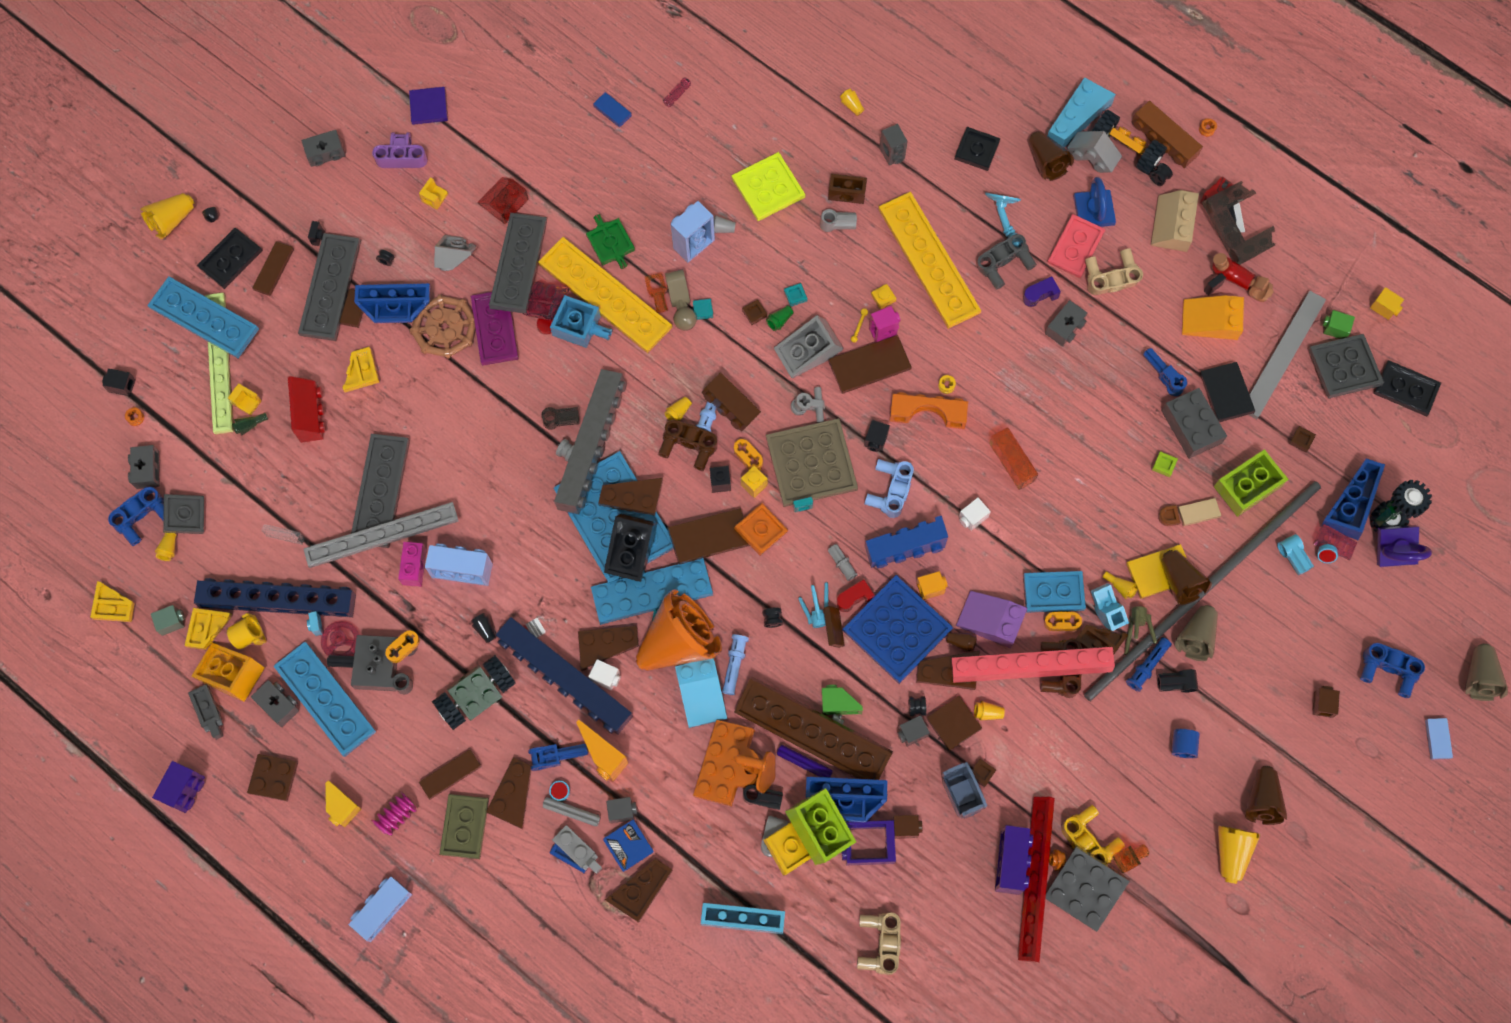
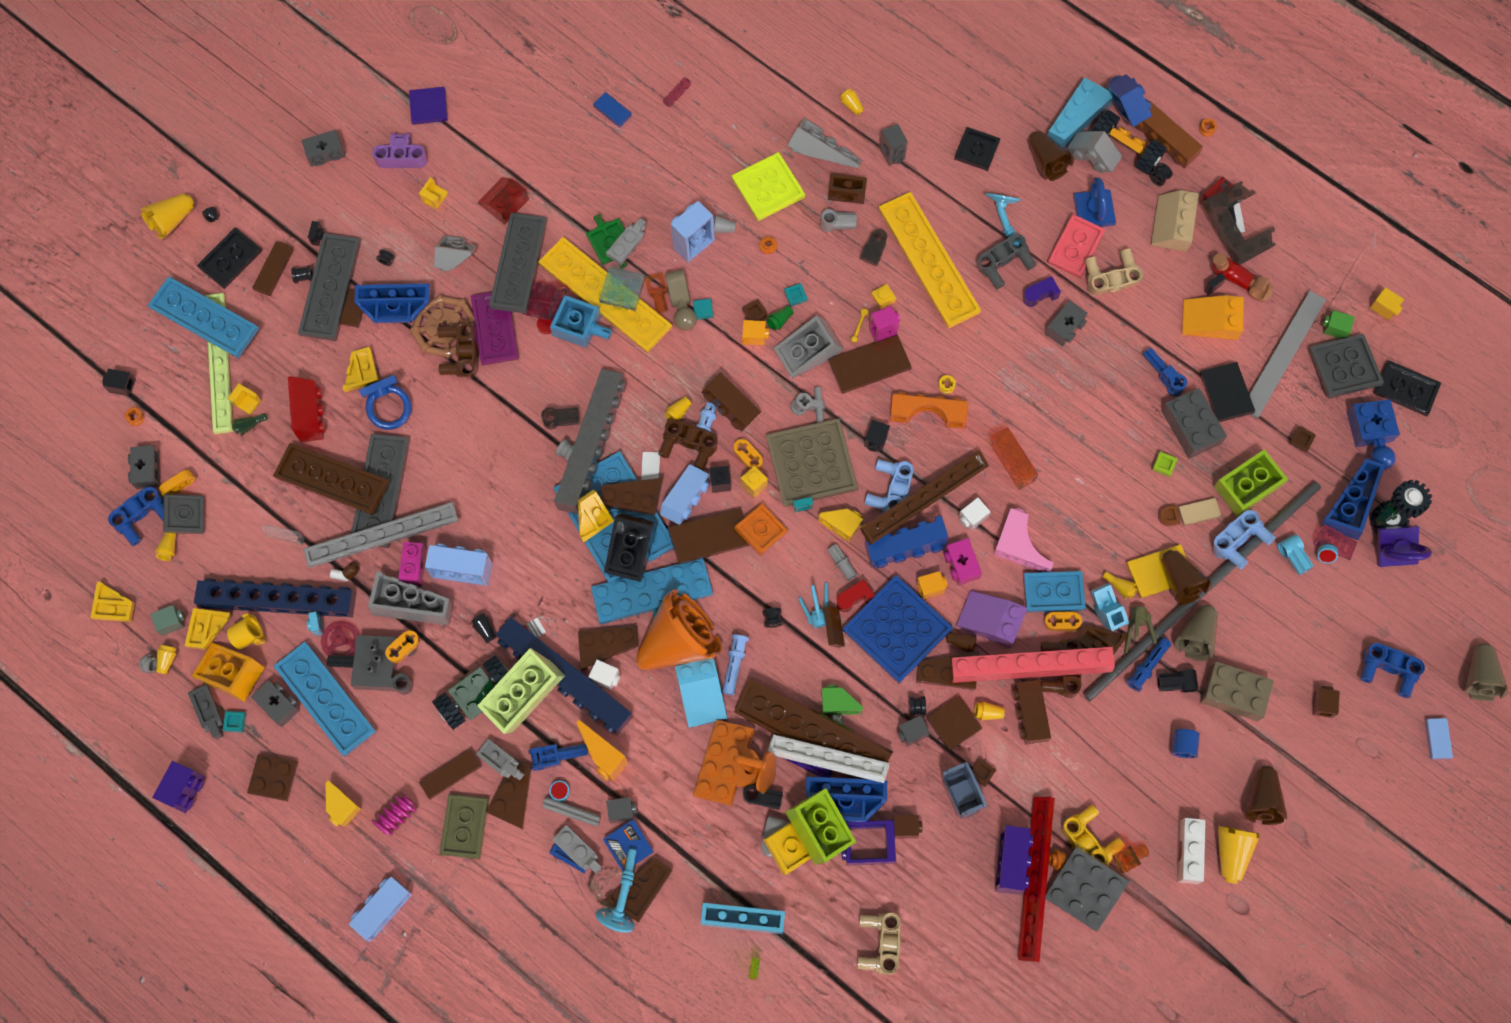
none -> light grey plate [139,654,157,673]
none -> yellow cone [155,645,177,674]
none -> light orange beam [159,470,195,497]
none -> teal tile [222,711,247,733]
none -> reddish brown plate [273,443,390,516]
none -> black bush [291,265,313,284]
none -> arm [330,563,359,581]
none -> blue tile [359,375,411,430]
none -> light grey wedge [368,571,453,625]
none -> reddish brown piece [437,322,478,378]
none -> light grey hinge [476,739,525,781]
none -> yellowish green slope [478,648,565,734]
none -> yellow wing [578,489,614,542]
none -> medium azure dish [595,849,637,933]
none -> clear light blue plate [599,267,645,311]
none -> light grey hinge [606,218,646,265]
none -> white sticker [641,452,660,480]
none -> light blue brick [660,464,710,525]
none -> light orange brick [742,320,769,346]
none -> clear neon green tile [749,957,760,981]
none -> orange plate [759,236,777,254]
none -> white tile [768,734,890,783]
none -> light grey wedge [788,117,862,168]
none -> yellow slope [818,509,863,543]
none -> clear smoke piece [859,229,887,266]
none -> reddish brown plate [859,450,989,545]
none -> dark pink brick [943,538,982,586]
none -> bright pink arch [994,508,1054,572]
none -> reddish brown brick [1012,680,1051,745]
none -> blue brick [1107,74,1152,127]
none -> white arch [1178,818,1205,884]
none -> dark tan brick [1201,661,1274,722]
none -> light blue piece [1213,510,1276,570]
none -> blue brick [1347,399,1400,470]

